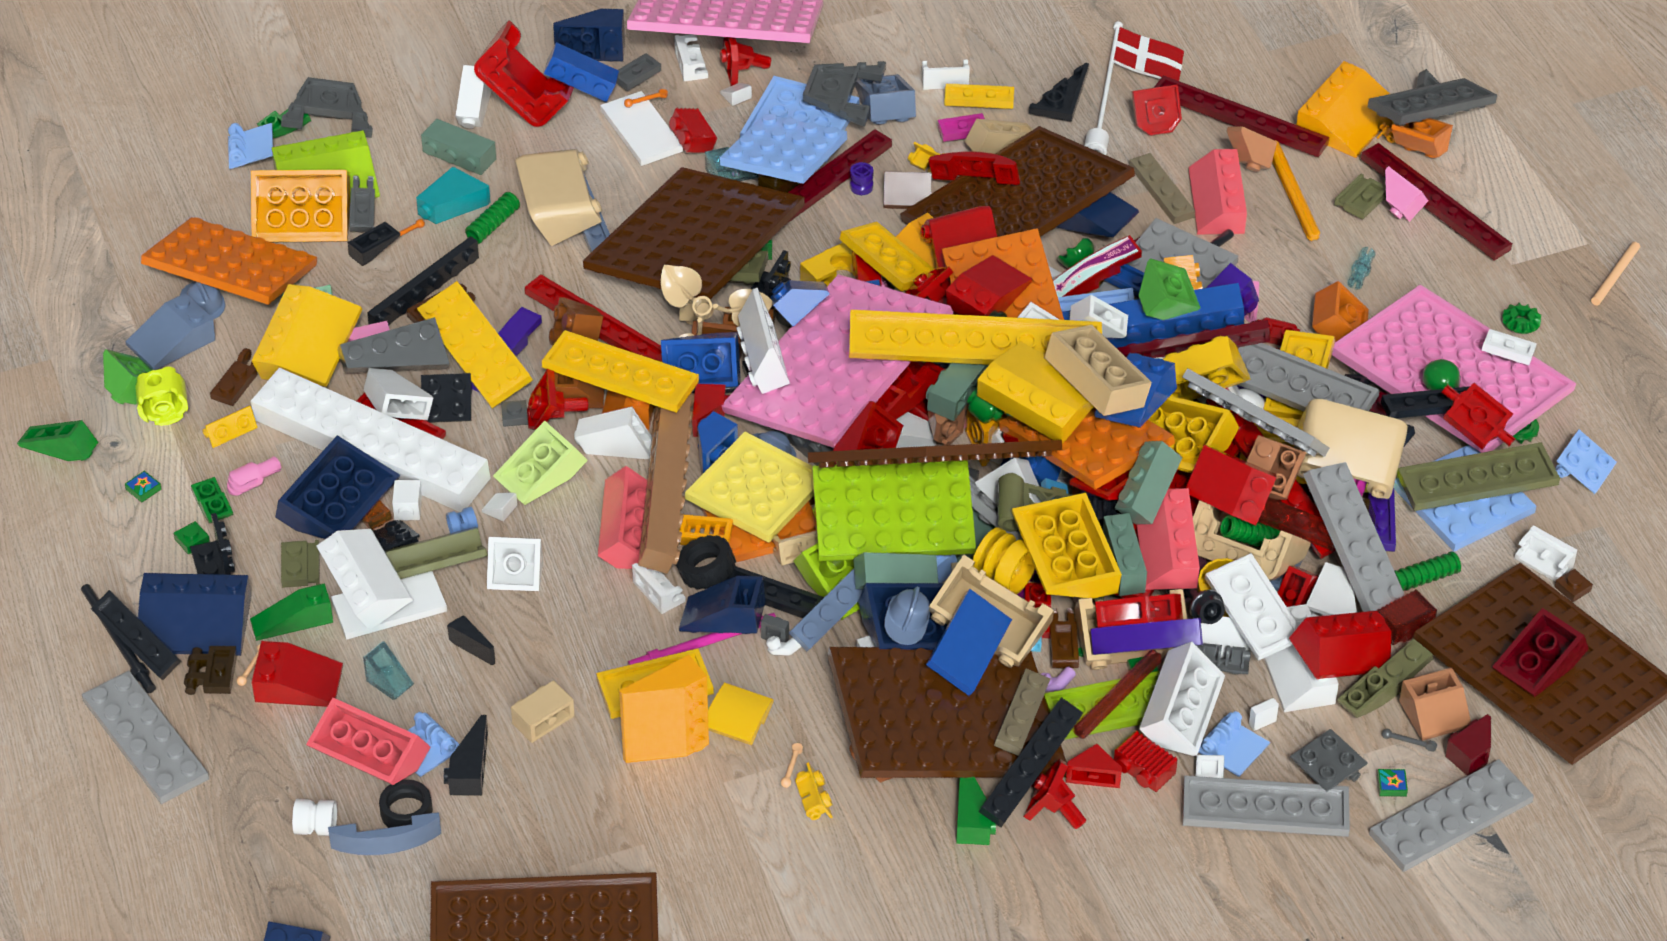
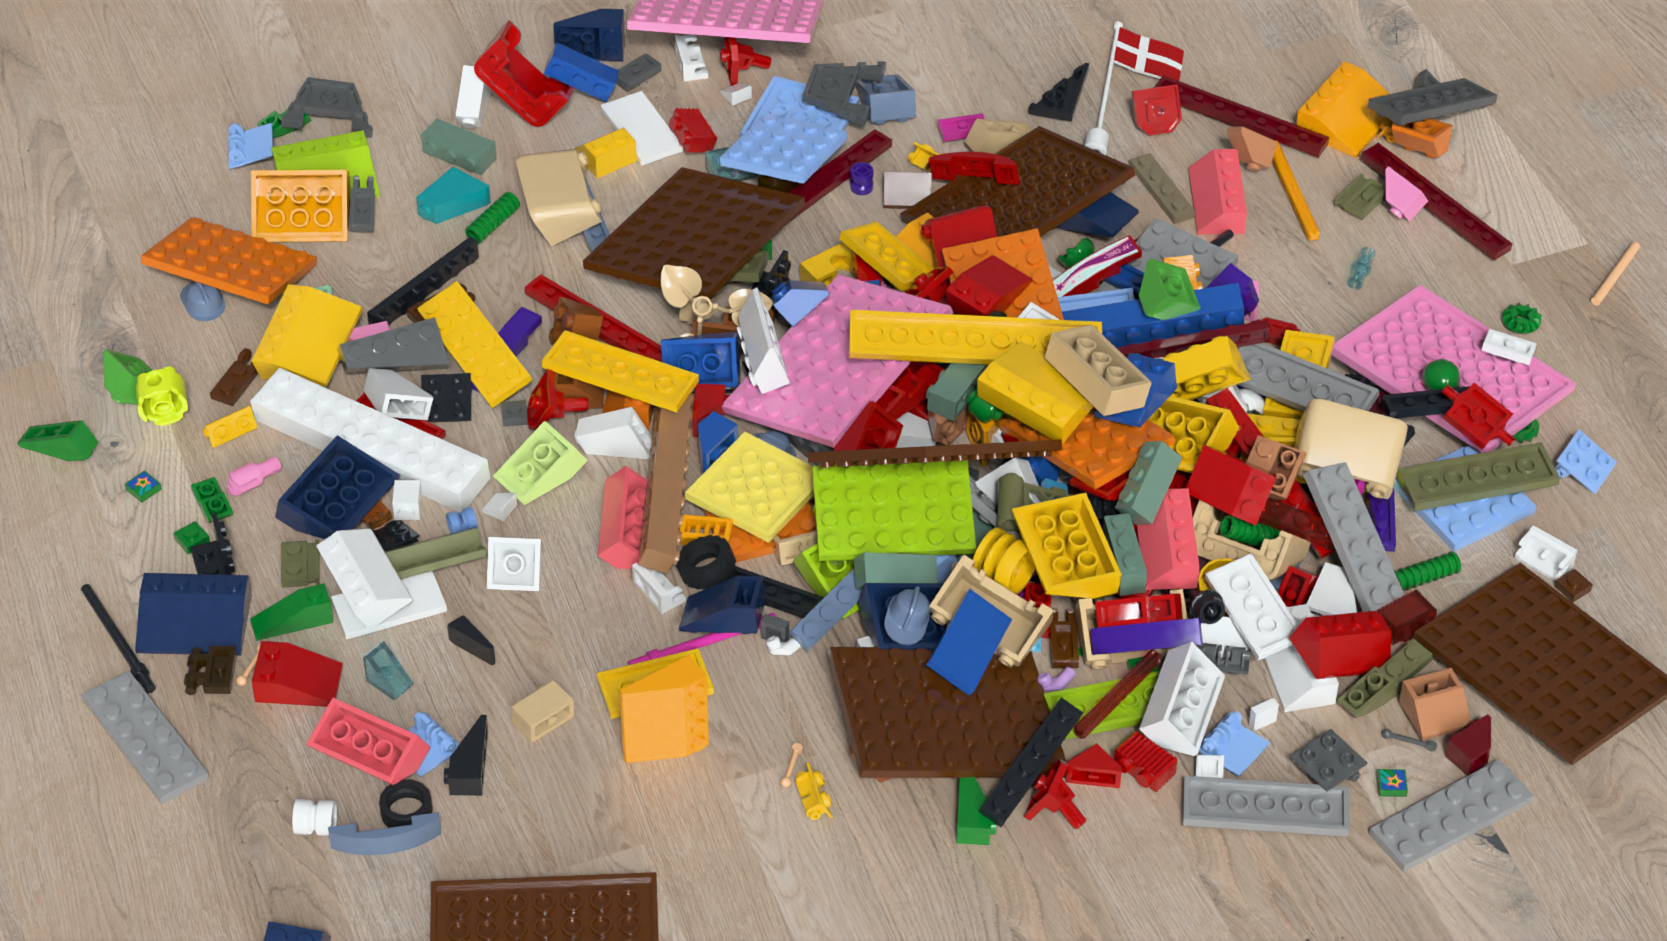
black plate [91,590,181,680] -> none
sand blue slope [126,293,215,370] -> none
black slope [347,222,400,266] -> none
orange hinge [399,219,425,237] -> none
orange hinge [624,89,668,108] -> none
yellow slope [708,682,774,745] -> none
white hinge [922,59,970,90] -> none
yellow plate [944,84,1014,109] -> none
dark tan plate [994,668,1051,756] -> none
white slope [1070,295,1128,338] -> none
light grey plate [1183,368,1330,457] -> none
orange slope [1312,281,1369,342] -> none
dark red slope [1492,608,1589,697] -> none
none -> yellow slope [573,127,637,178]

